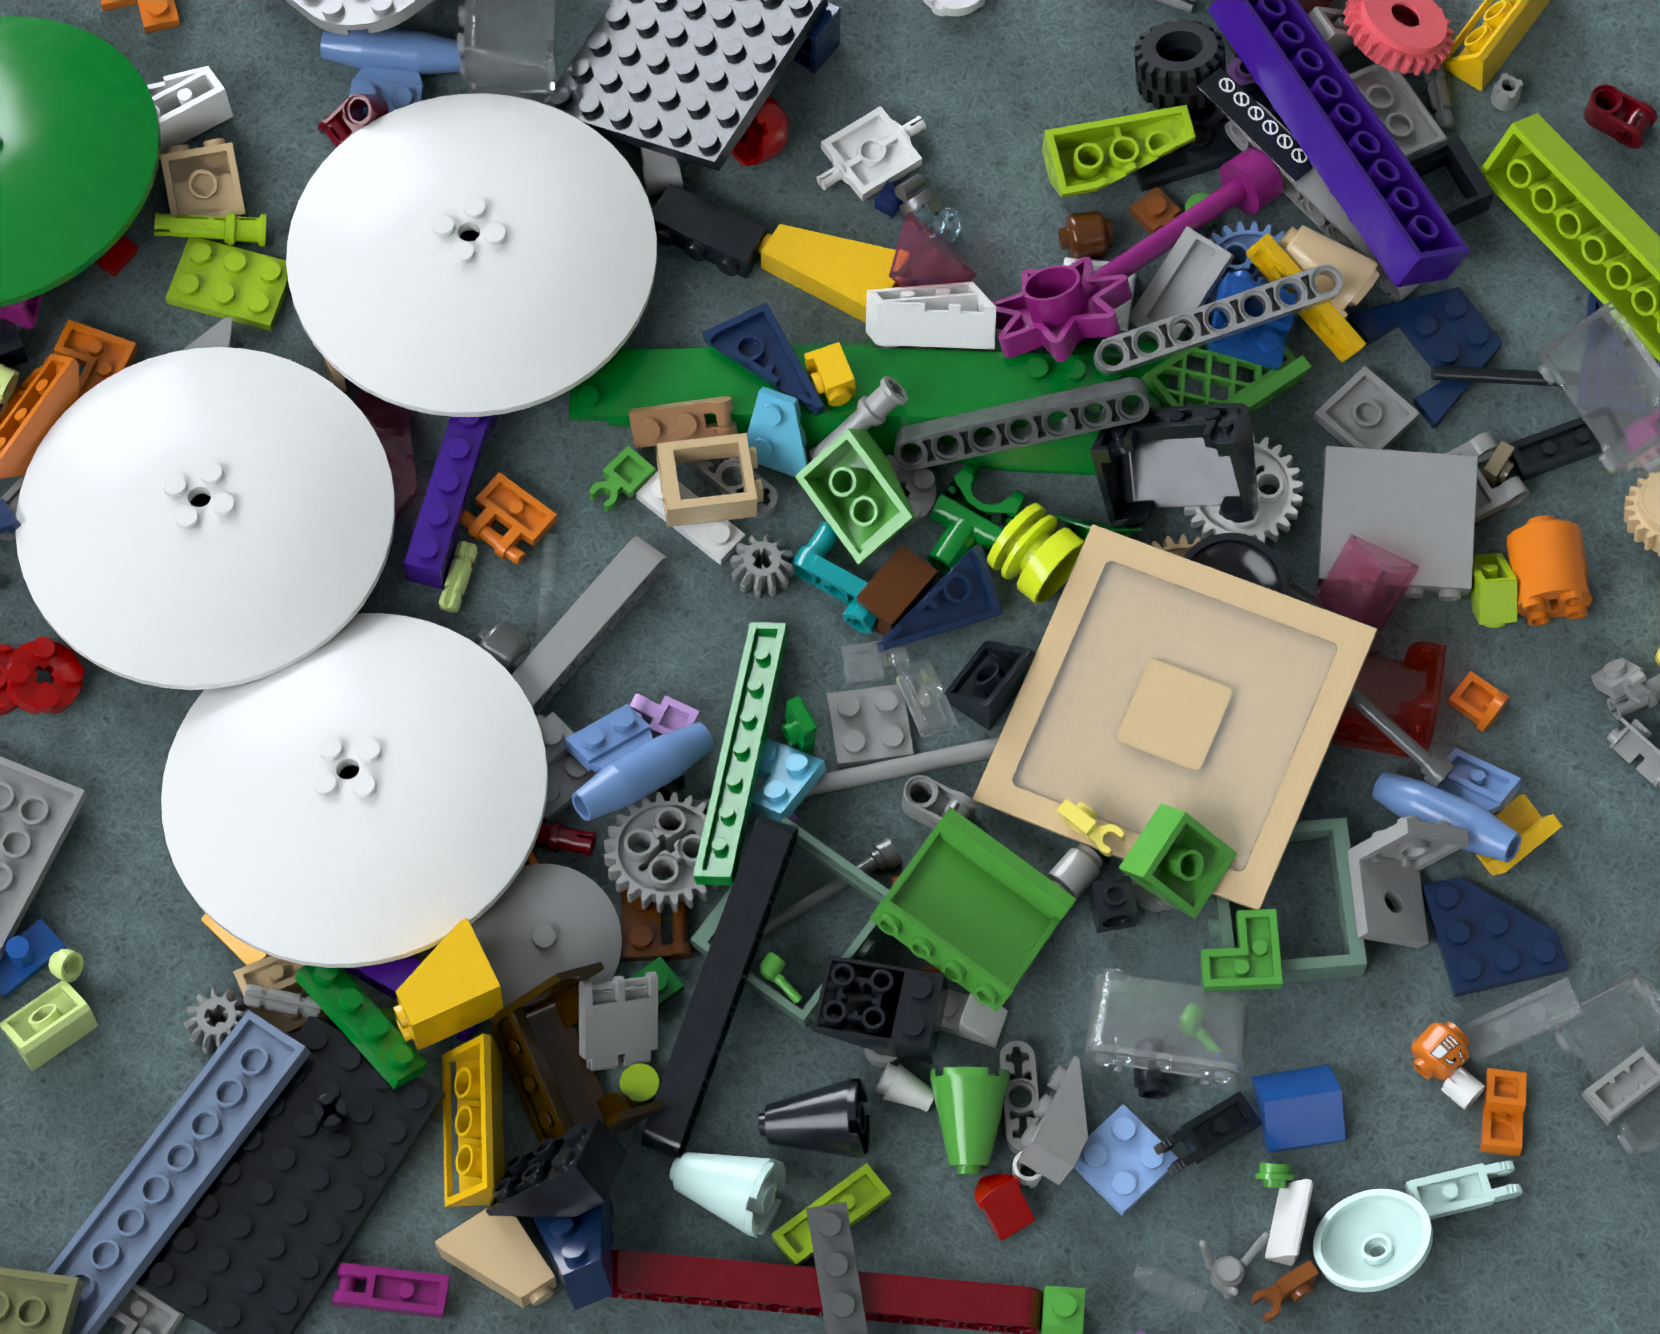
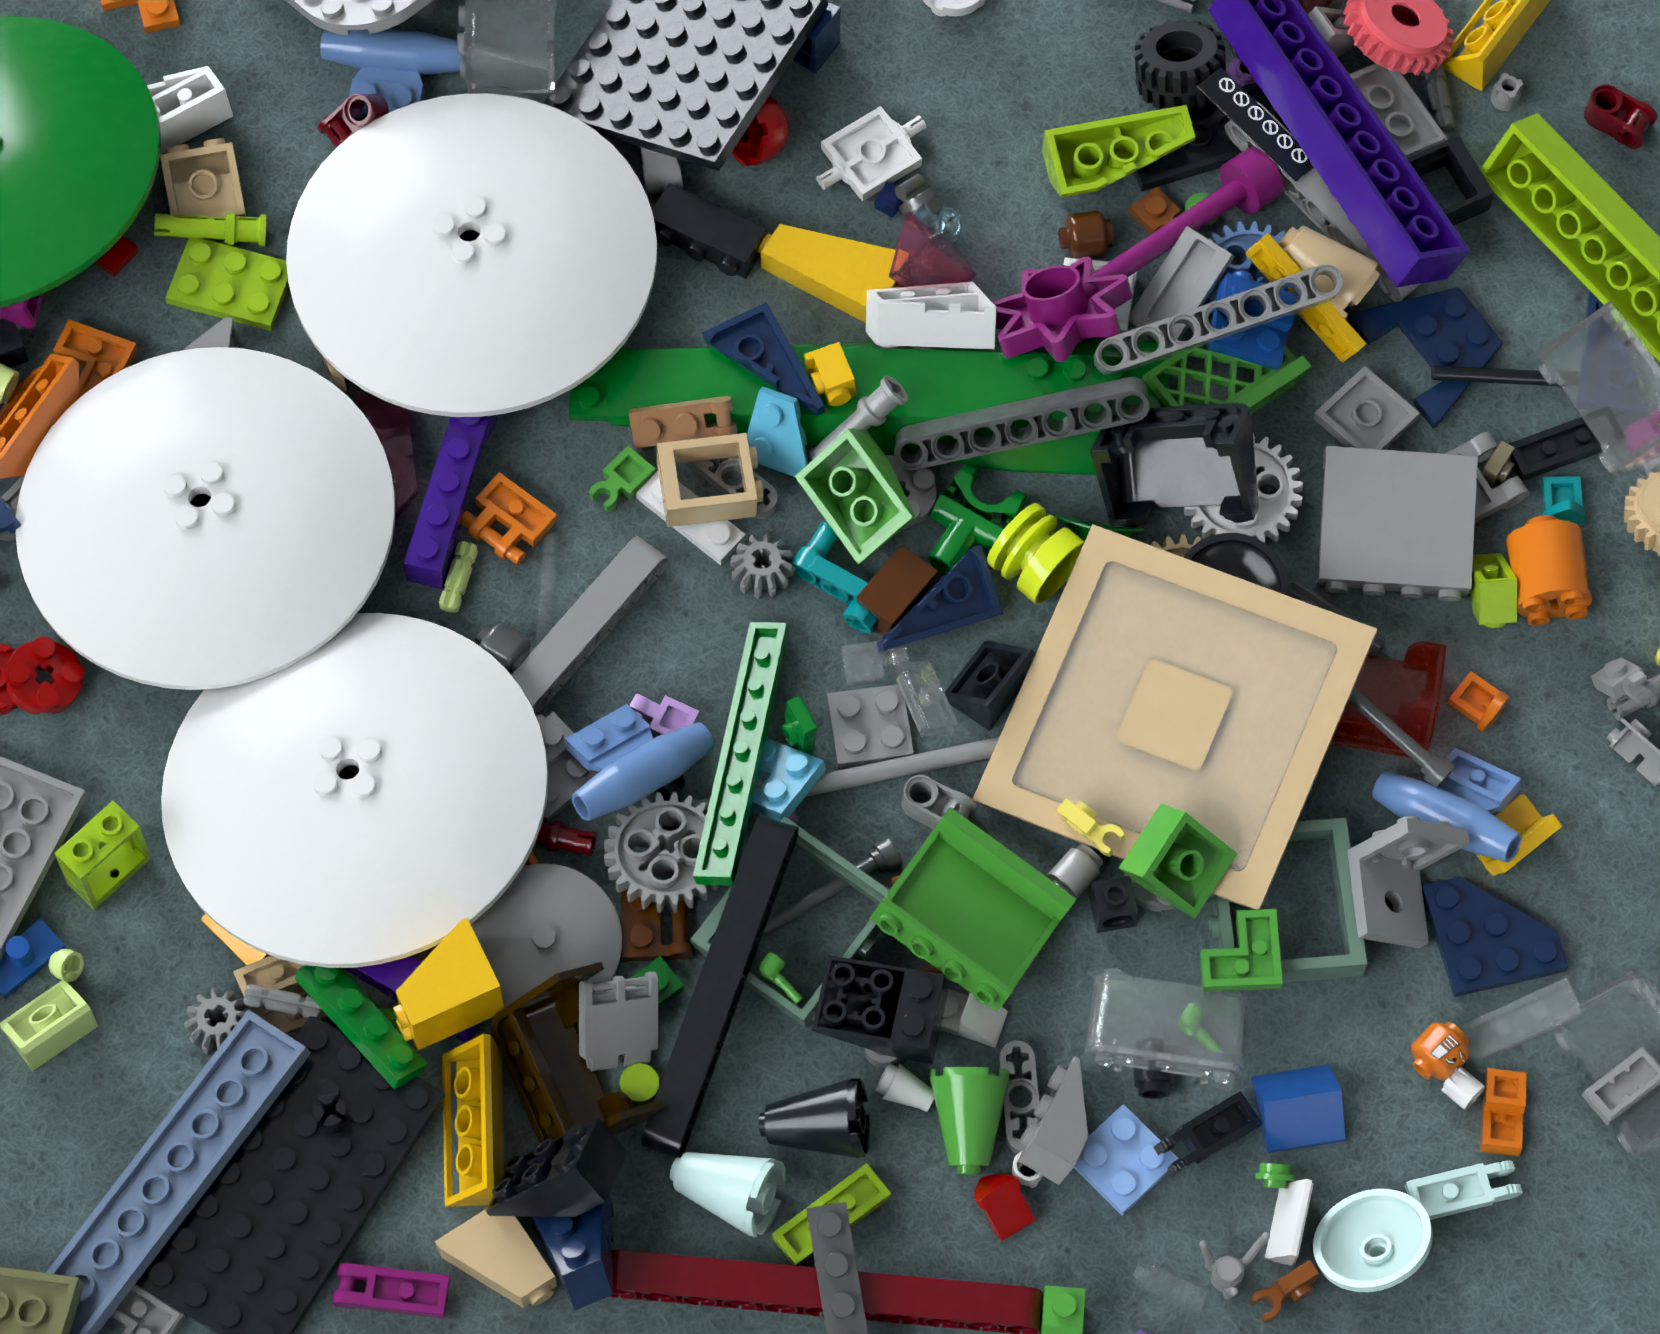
clear pink slope [1315,534,1419,631] -> none
none -> lime window [54,801,151,910]
none -> teal tile [1540,476,1586,525]

